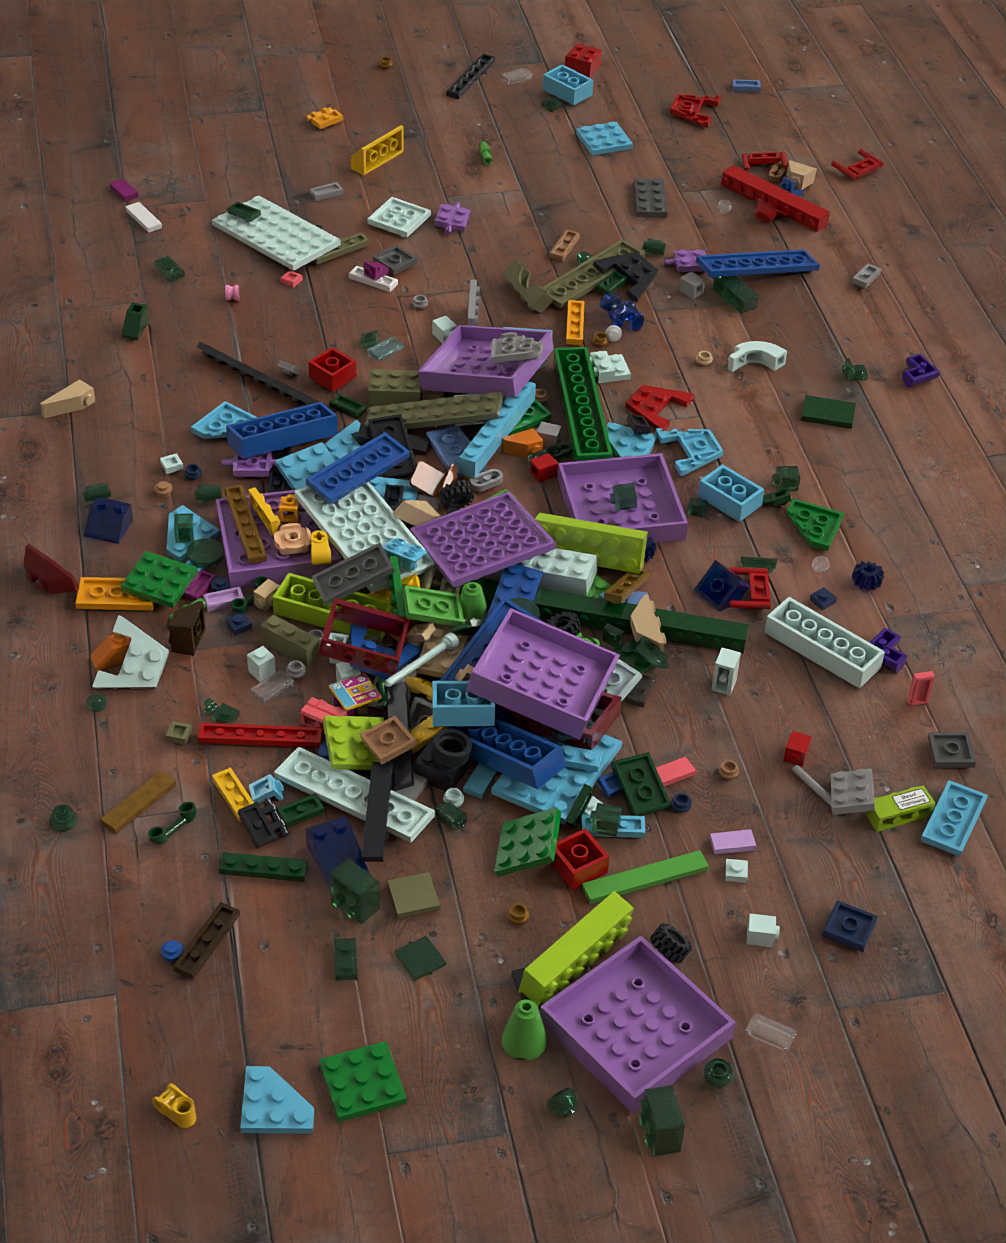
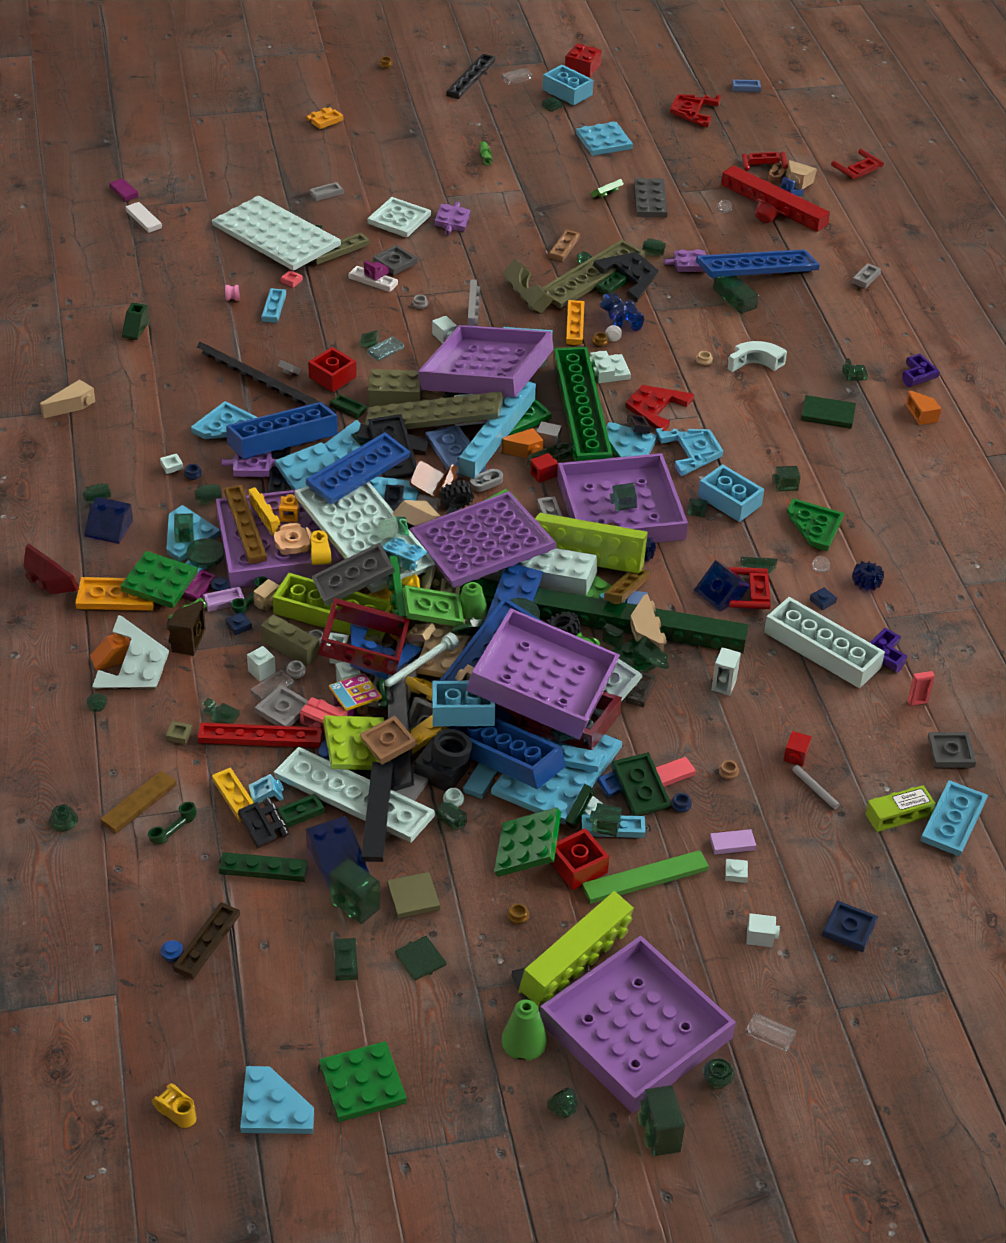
clear green plate [154,256,185,281] -> none
medium nougat plate [154,481,172,498] -> none
dark green tile [227,201,261,222] -> none
yellow slope [351,125,404,175] -> none
light grey plate [491,332,544,364] -> none
medium nougat plate [535,389,548,404] -> none
black tyre [650,923,692,963] -> none
light grey brick [679,272,705,299] -> none
dark green plate [762,487,792,506] -> none
light grey plate [831,769,875,815] -> none
none -> light grey plate [255,685,308,726]
none -> medium azure tile [261,288,286,323]
none -> clear green panel [377,516,409,540]
none -> light grey plate [537,496,563,517]
none -> plate [591,179,623,198]
none -> orange slope [906,391,941,425]

